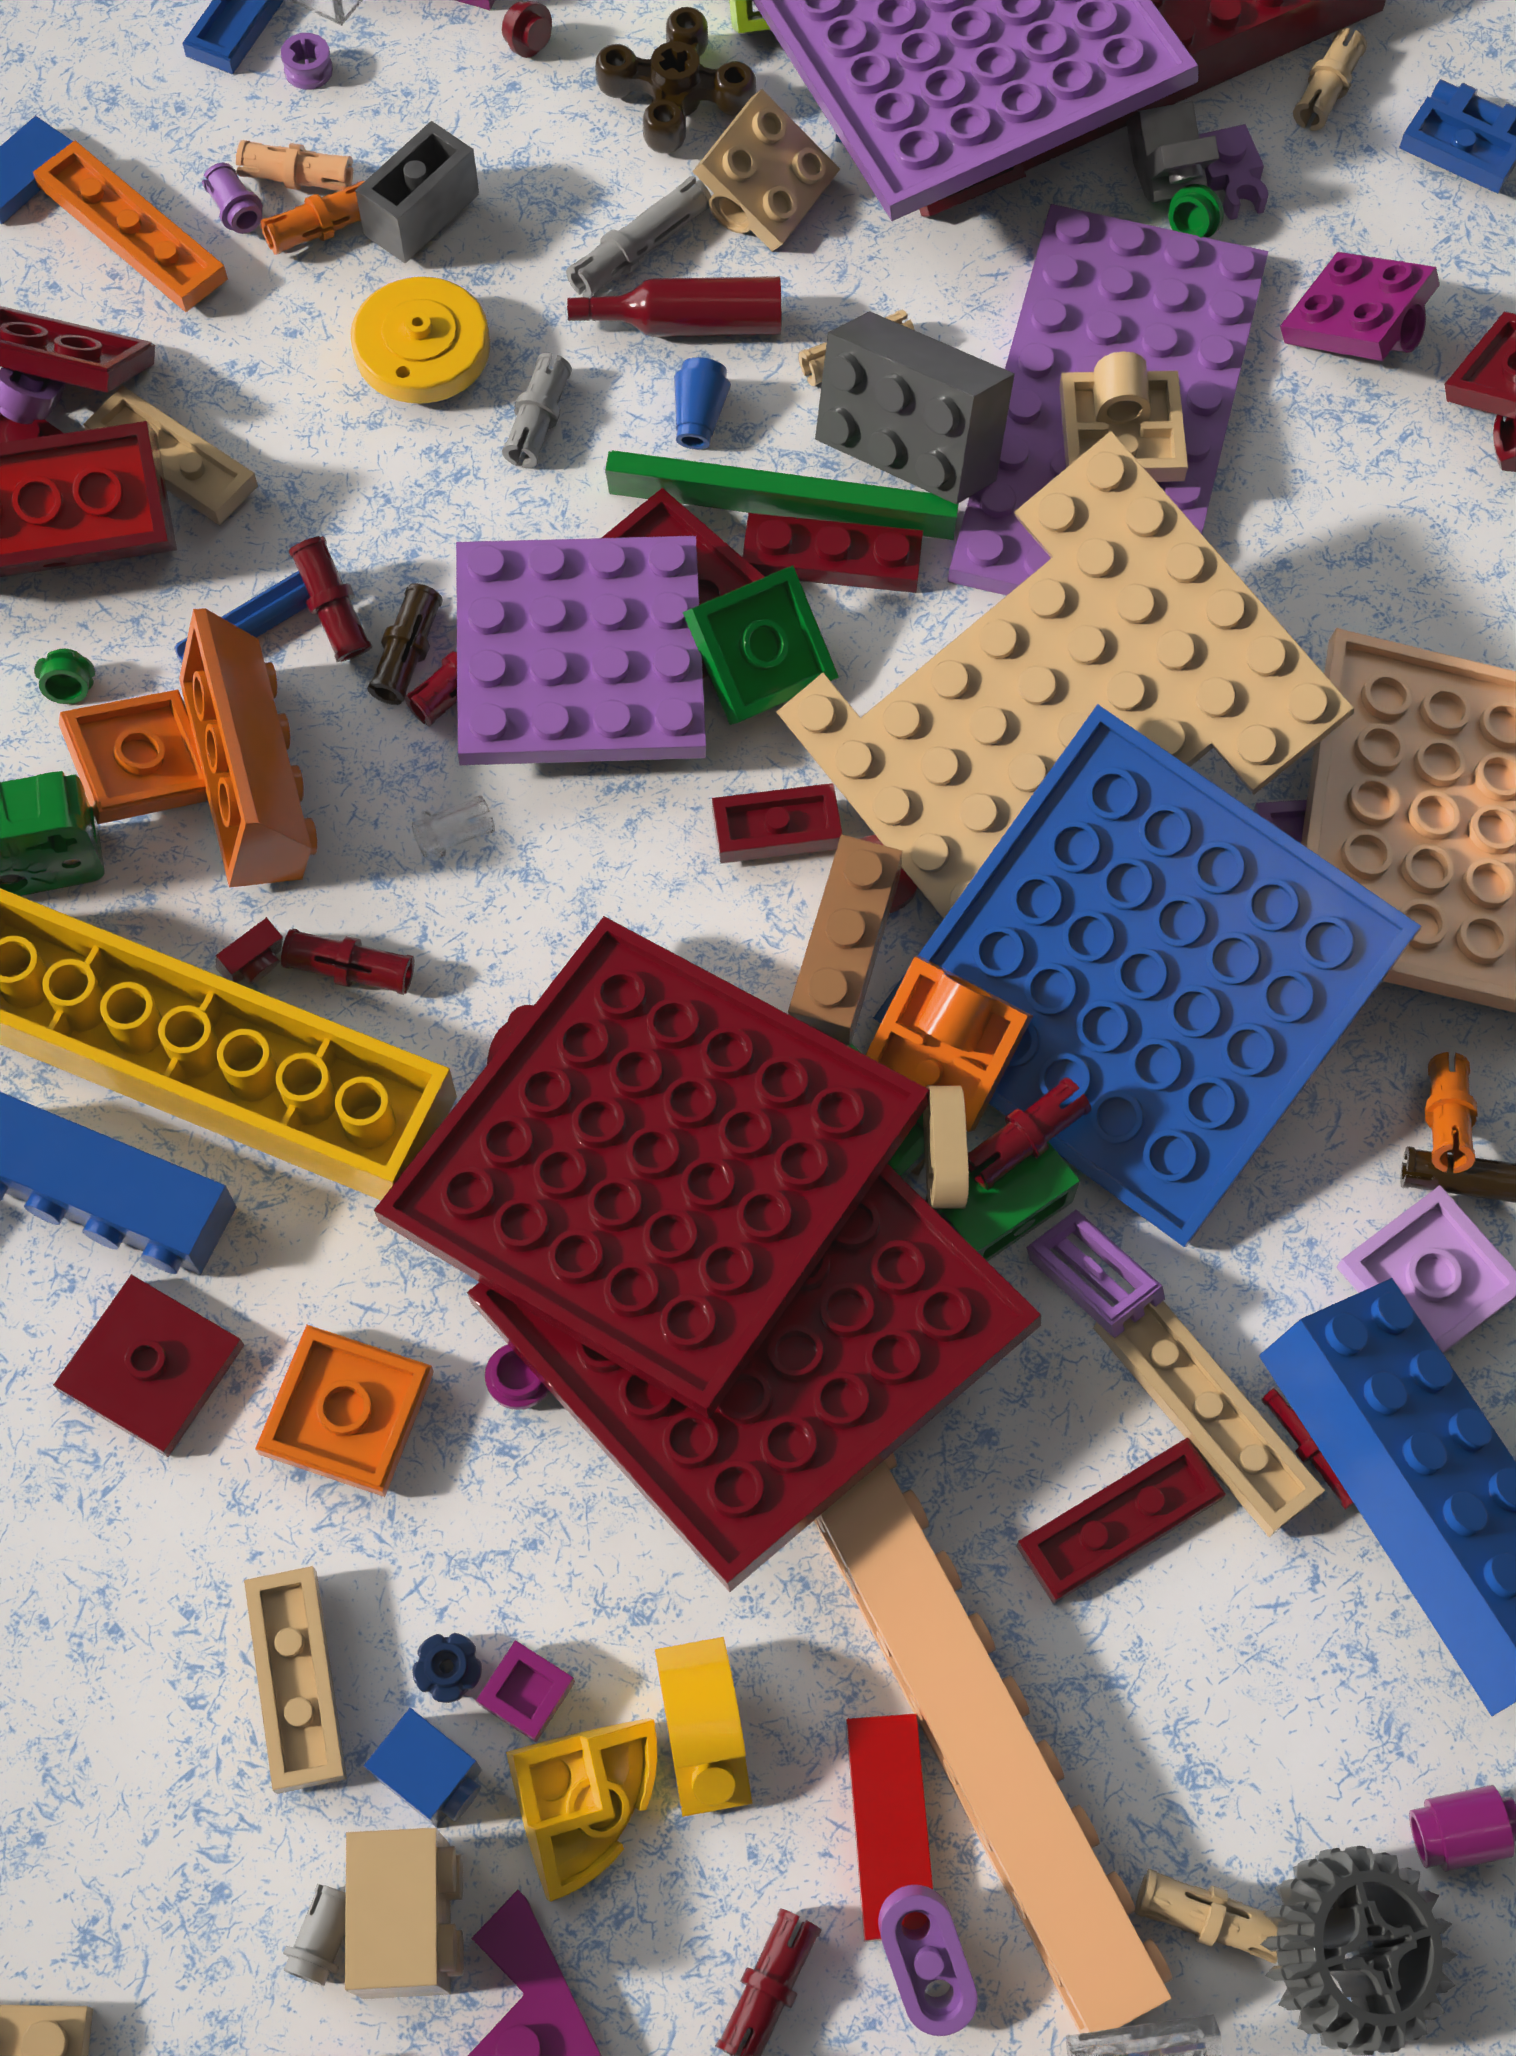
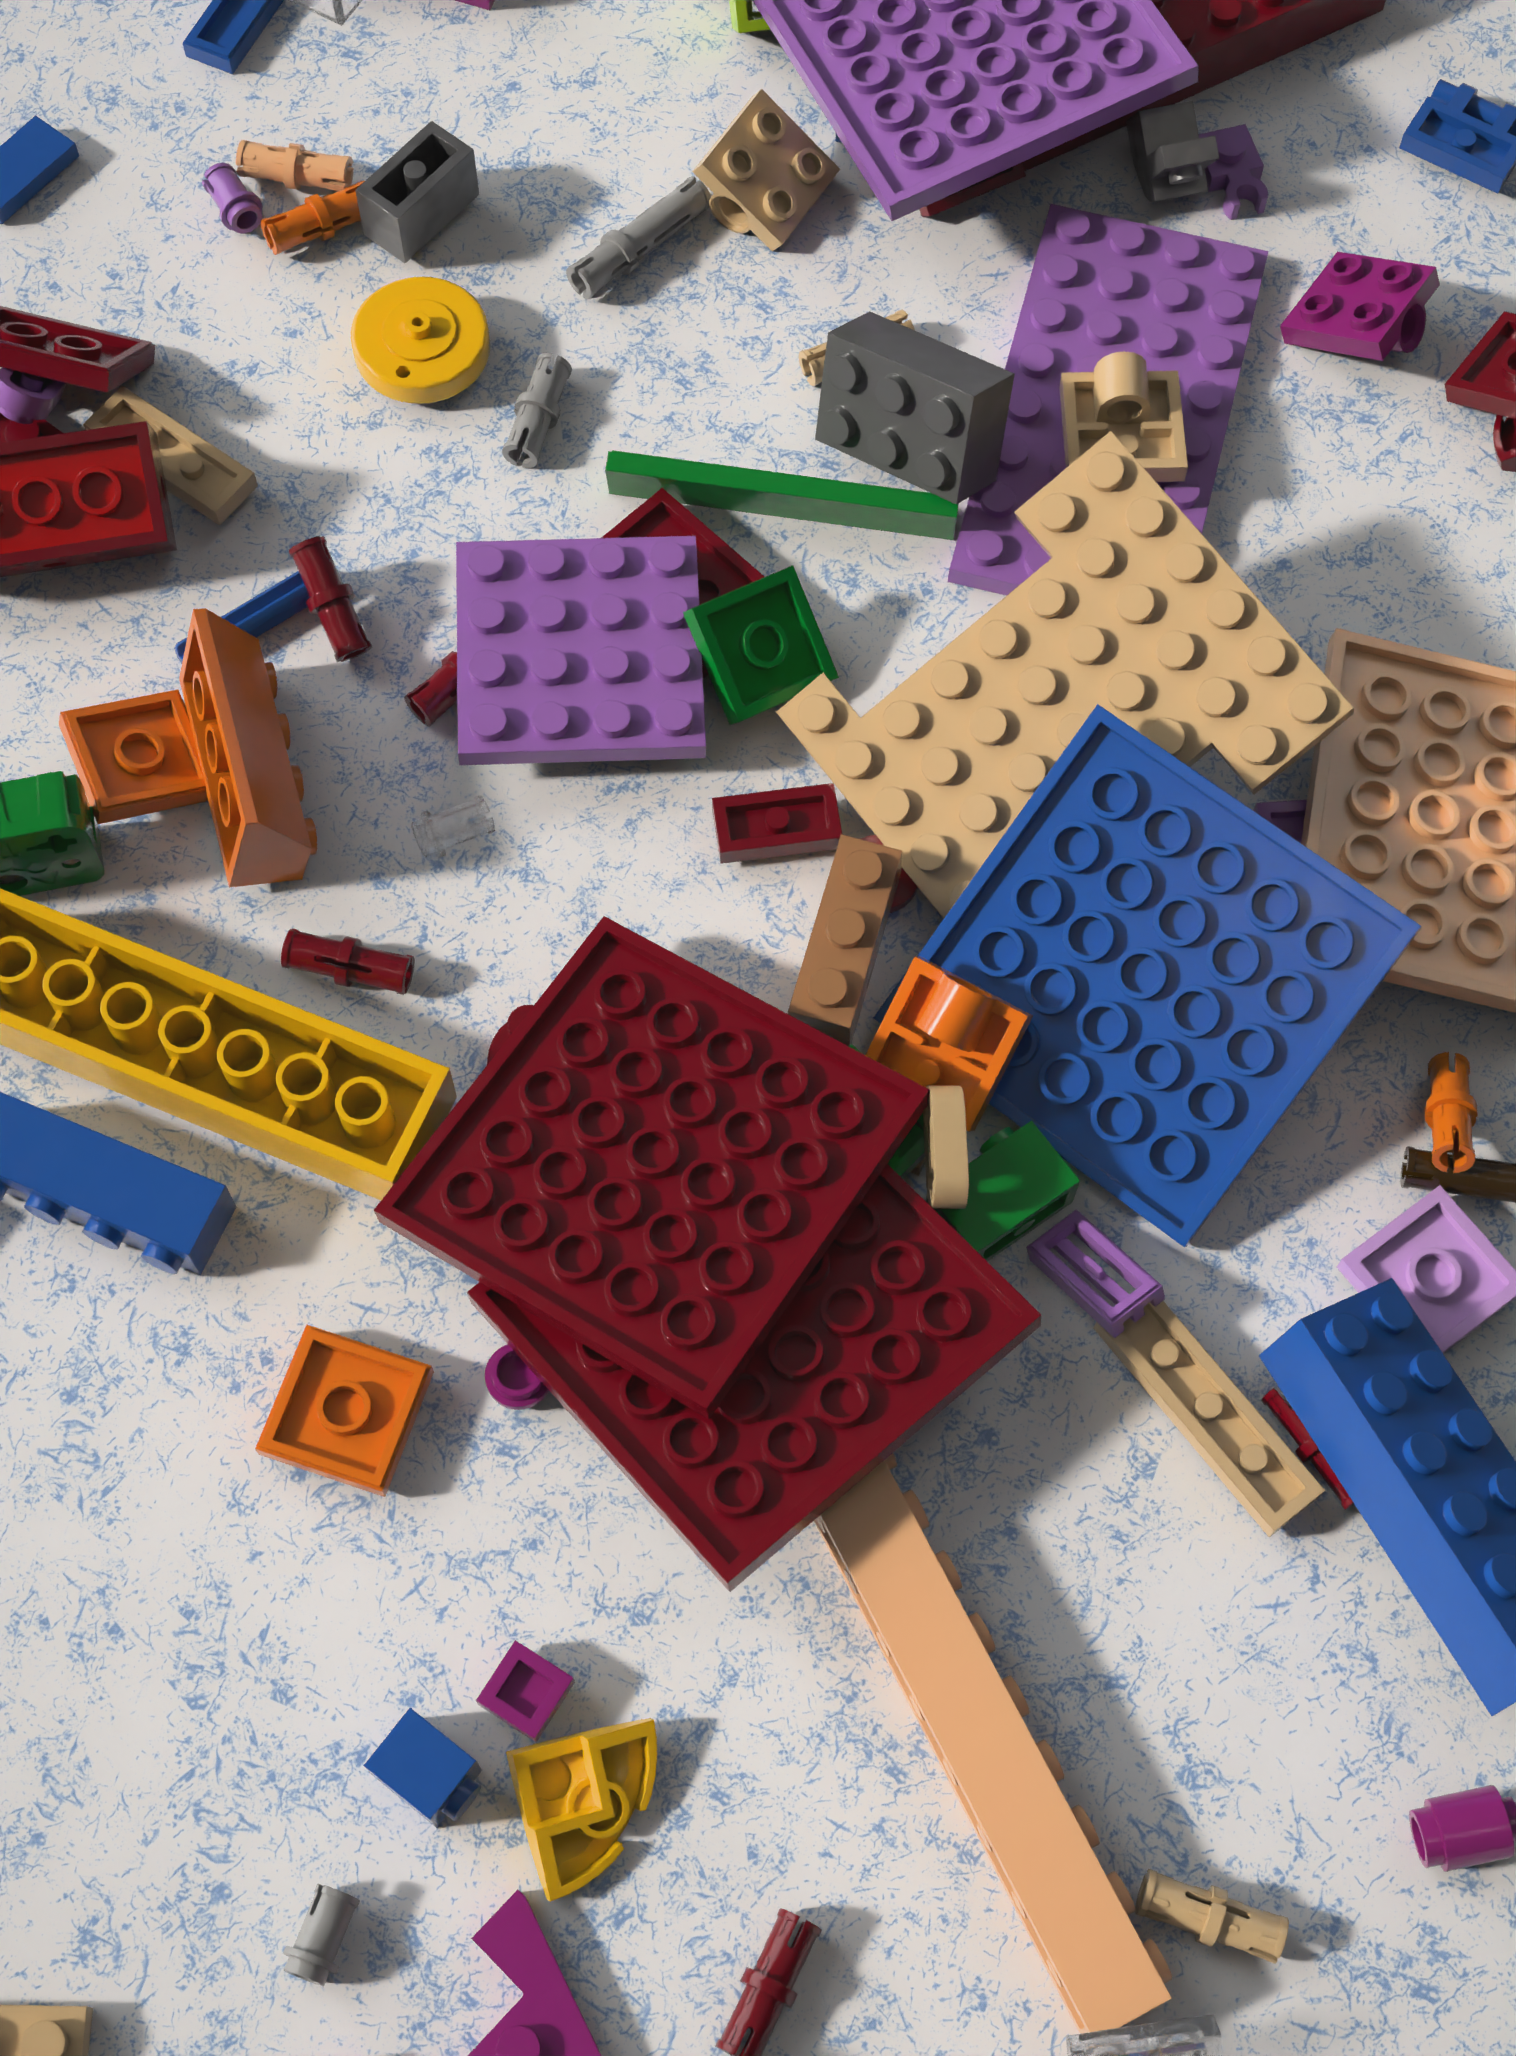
orange plate [33,140,228,312] -> none
green plate [34,648,96,704] -> none
dark red plate [53,1274,245,1457] -> none
dark red plate [216,917,283,984] -> none
tan plate [244,1566,347,1794] -> none
medium lavender bush [281,33,333,90] -> none
tan brick [345,1828,464,1999] -> none
dark brown pin [367,583,443,705] -> none
dark blue plate [412,1633,482,1703] -> none
dark red plate [502,1,552,58] -> none
dark red piece [567,276,782,337] -> none
dark brown gear [595,7,756,154] -> none
yellow brick [655,1637,753,1817] -> none
blue cone [674,357,731,450] -> none
dark red plate [742,513,923,593] -> none
red tile [846,1714,933,1942] -> none
medium lavender plate [878,1885,978,2036] -> none
dark red pin [968,1077,1092,1190] -> none
dark red tile [1016,1437,1226,1605] -> none
green plate [1168,184,1224,238] -> none
dark grey gear [1260,1846,1458,2056] -> none
tan pin [1293,28,1367,131] -> none

